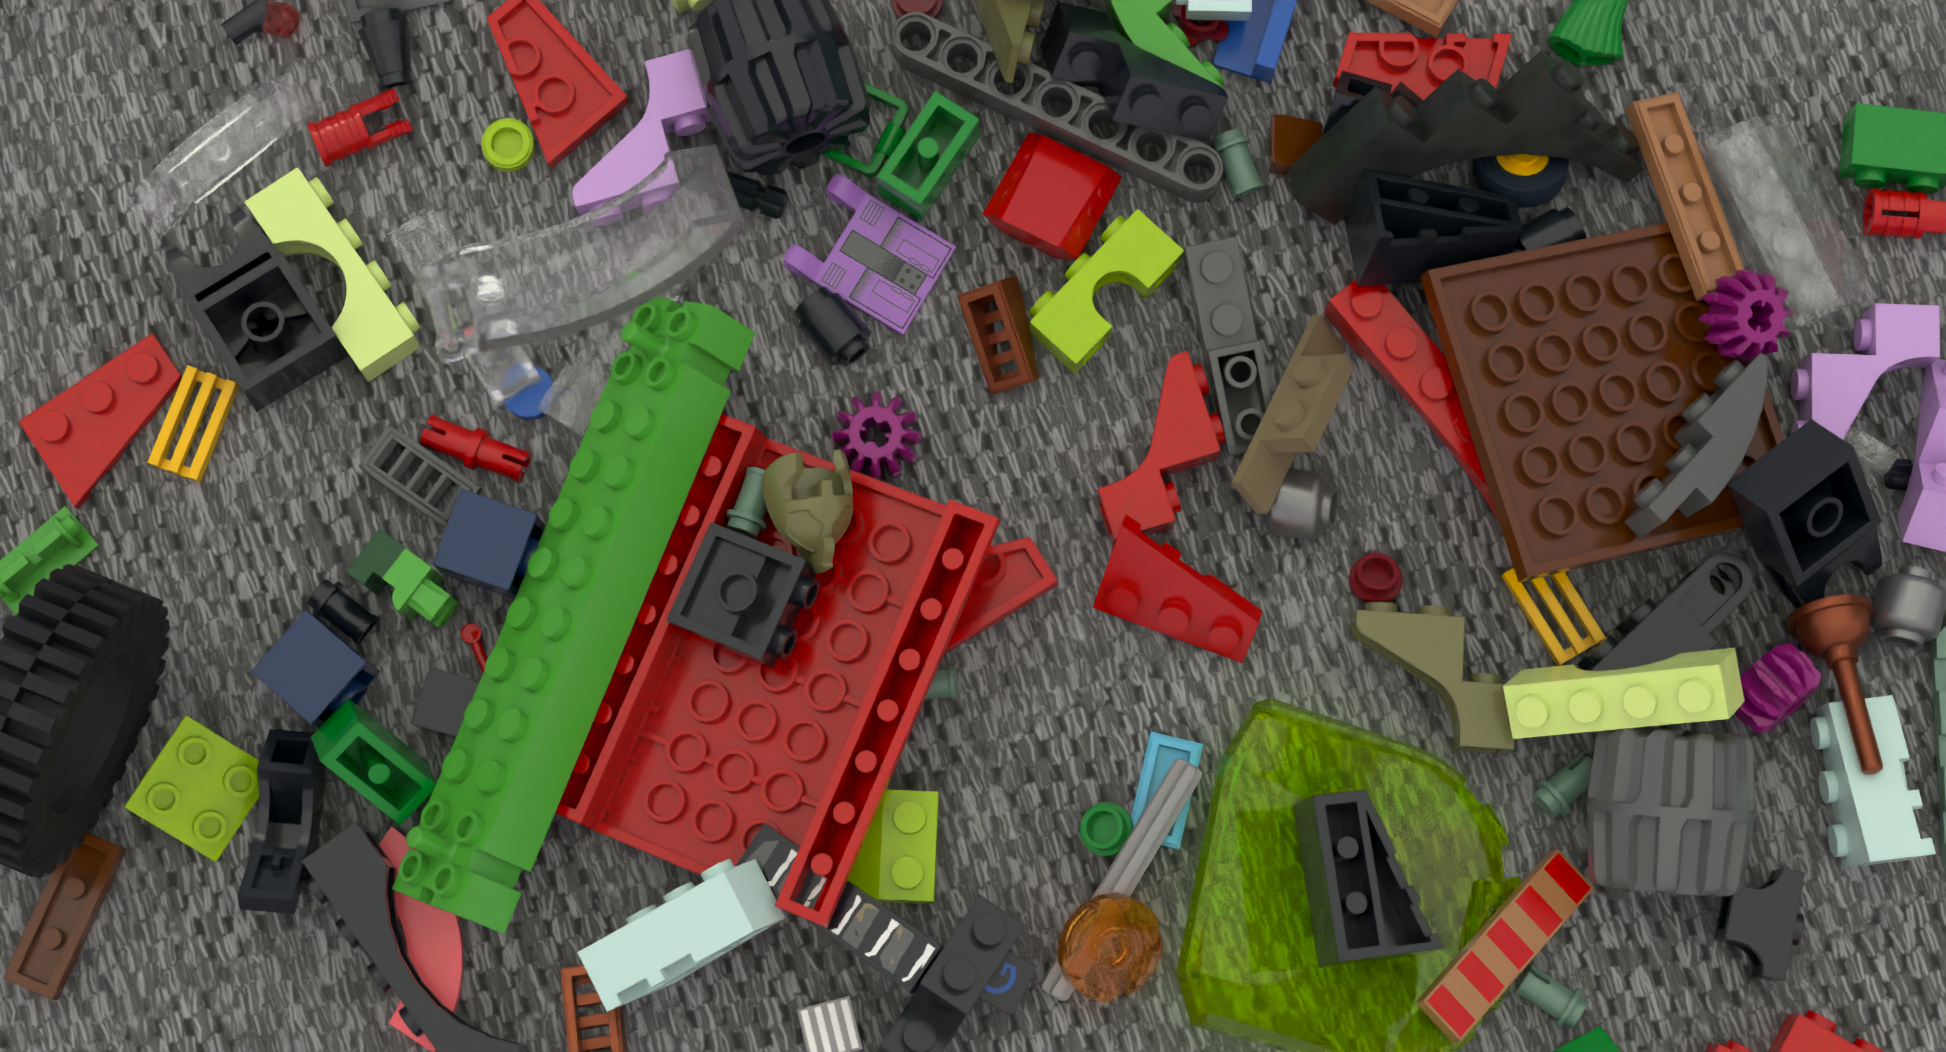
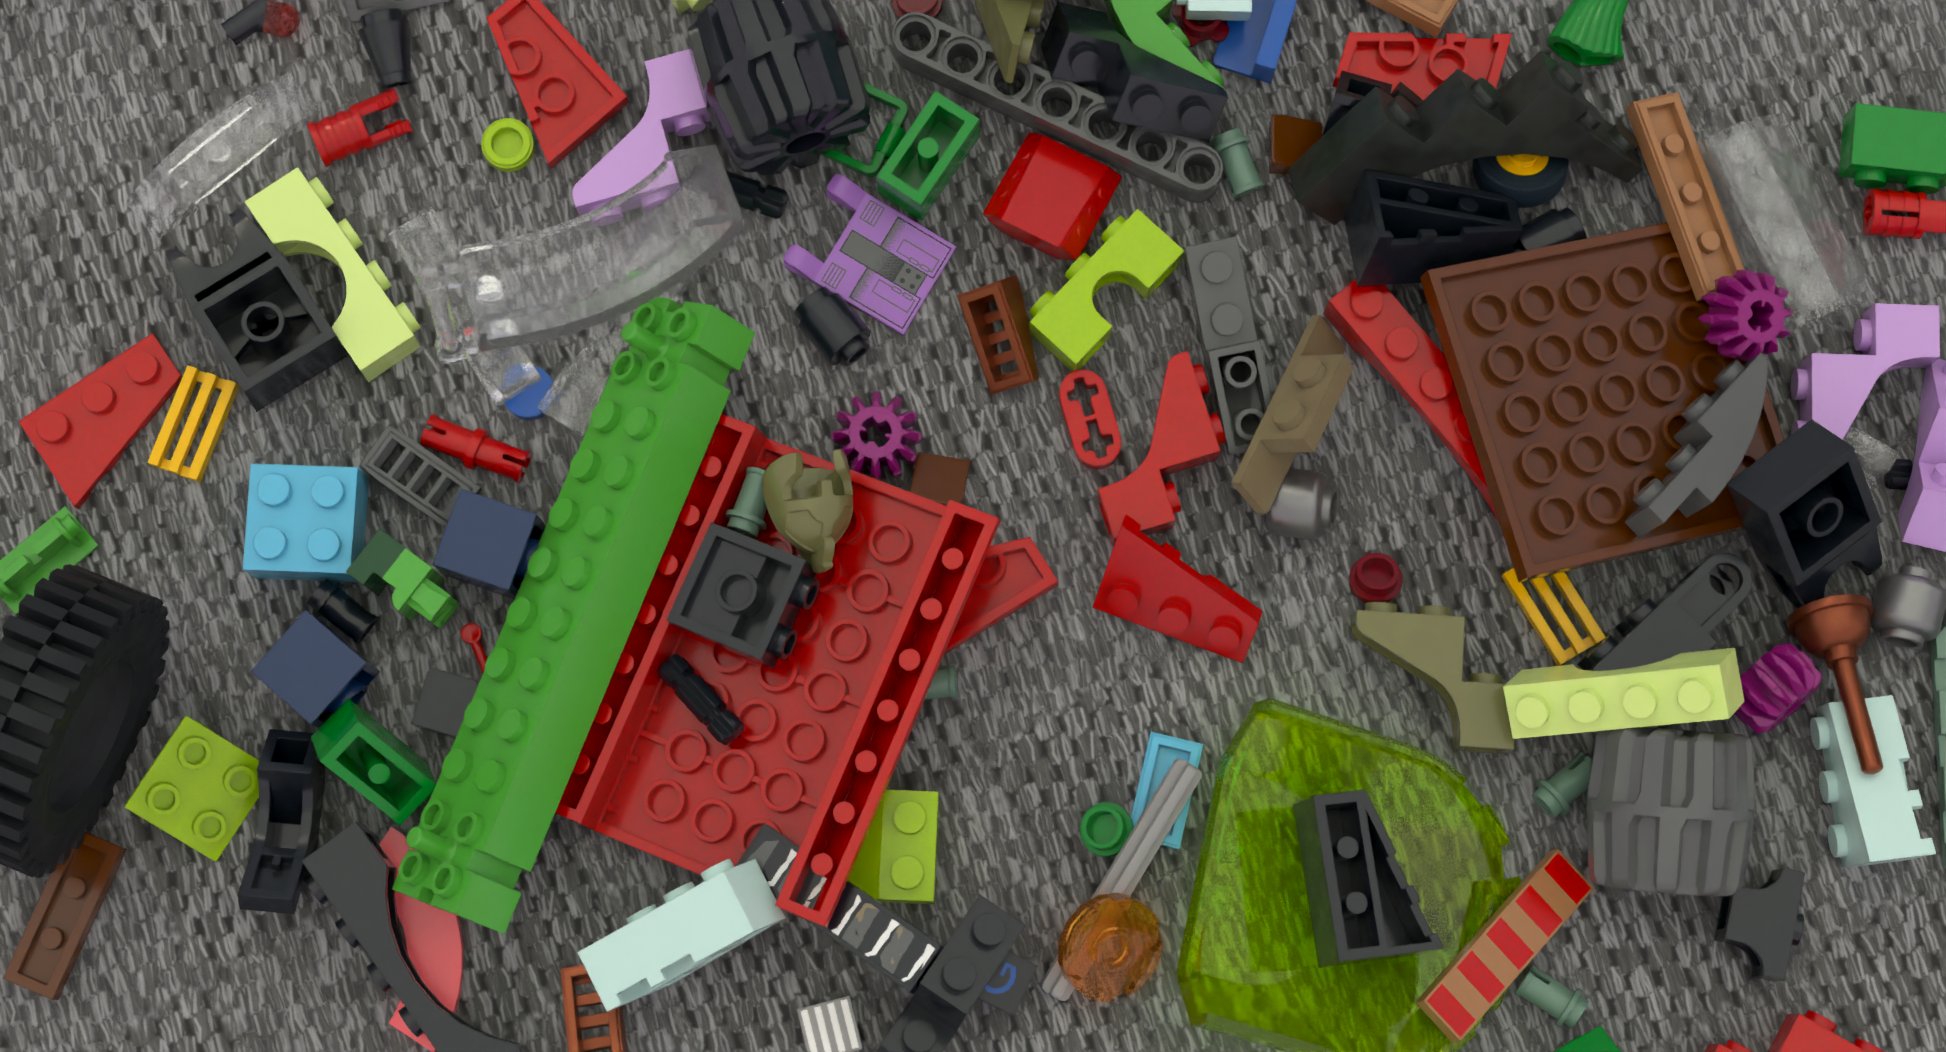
none -> medium azure brick [243,463,369,582]
none -> black axle [658,654,744,745]
none -> reddish brown slope [910,452,970,506]
none -> red beam [1059,369,1121,470]

